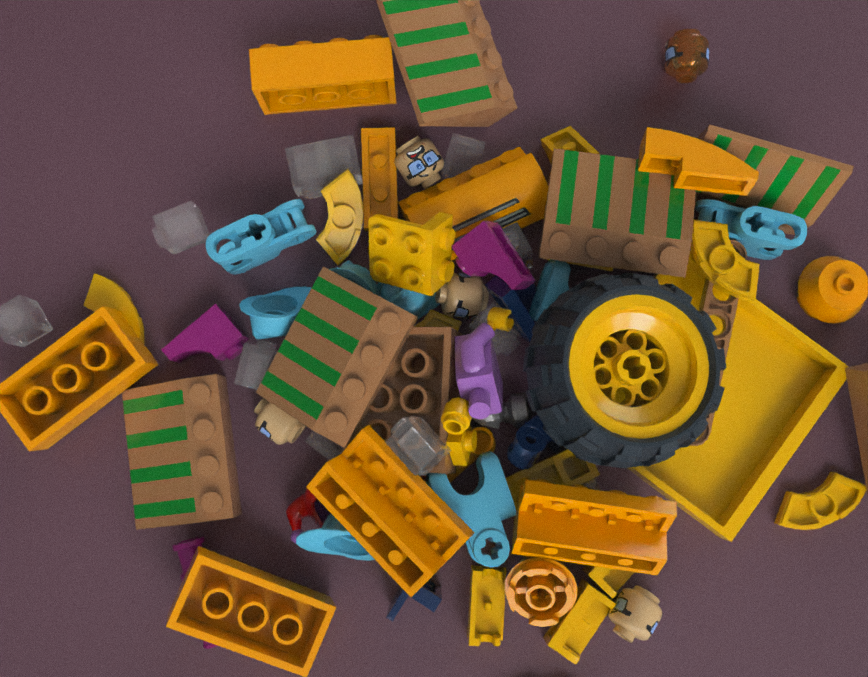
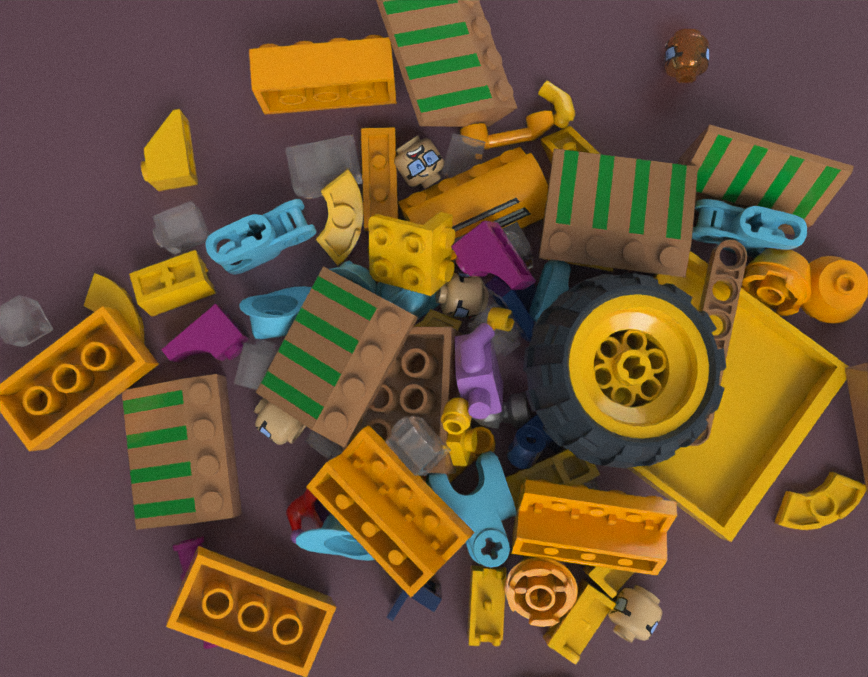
light orange slope [638,127,759,196] -> none
yellow tile [691,219,760,301] -> none
none -> yellow hinge [129,250,216,317]
none -> yellow slope [141,109,198,191]
none -> light orange bar [460,111,554,150]
none -> yellow arm [538,80,576,129]
none -> light orange cone [741,248,811,316]

